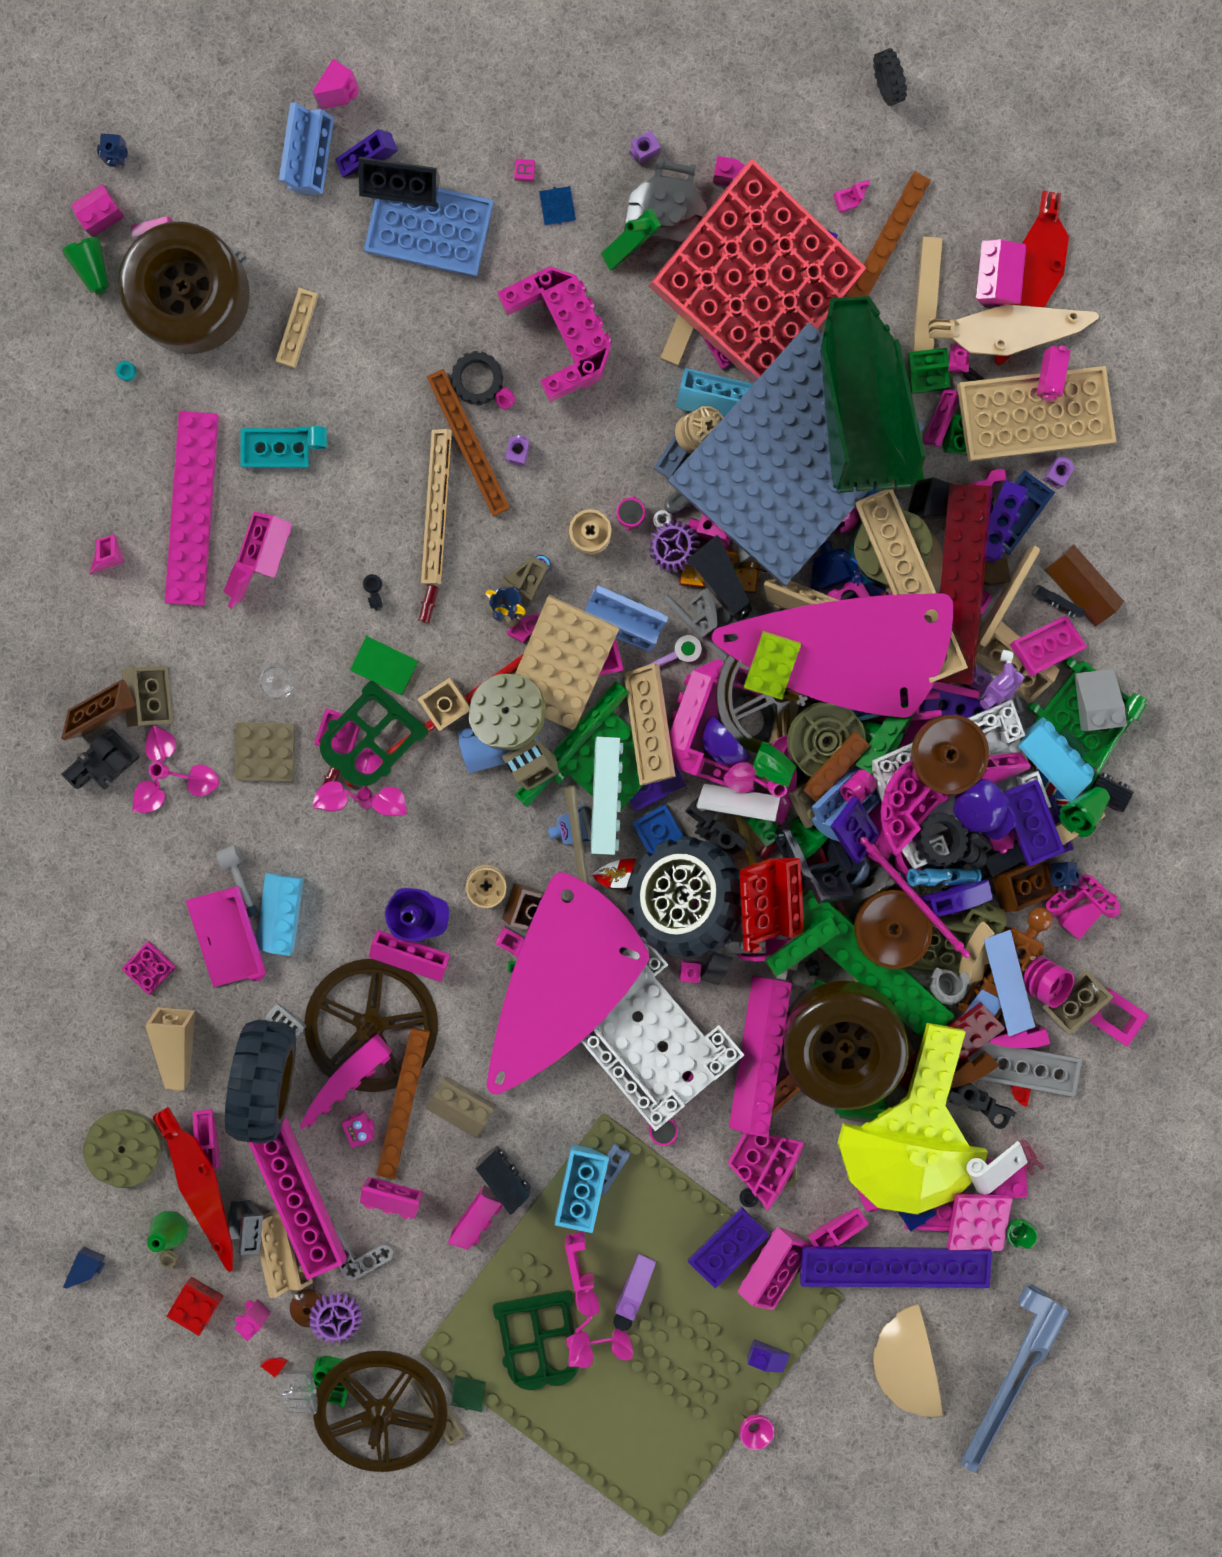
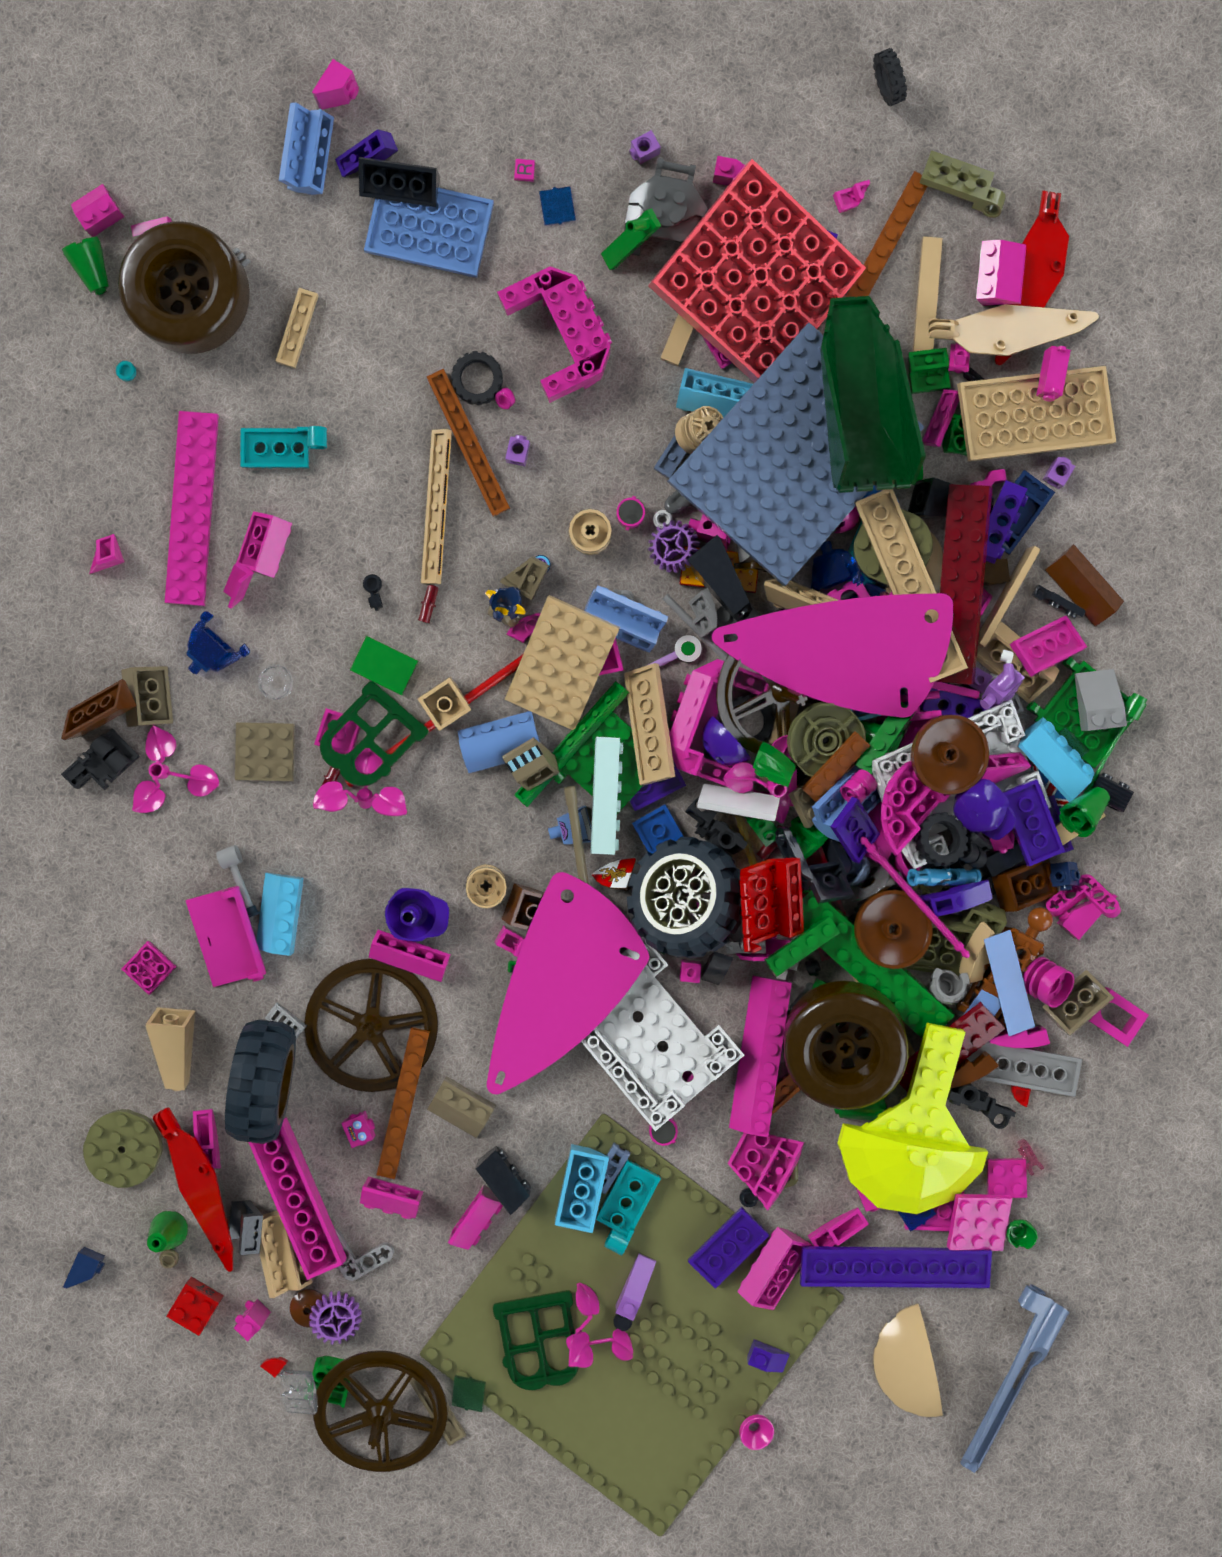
dark blue brick [97,133,128,167] -> none
dark pink slope [299,1034,392,1129] -> none
piece [469,674,546,750] -> none
dark pink panel [565,1231,594,1293] -> none
lime plate [744,631,801,699] -> none
white door [967,1141,1028,1195] -> none
none -> clear blue torso [186,611,250,675]
none -> teal hinge [596,1159,661,1256]
none -> olive hinge [919,150,1006,218]

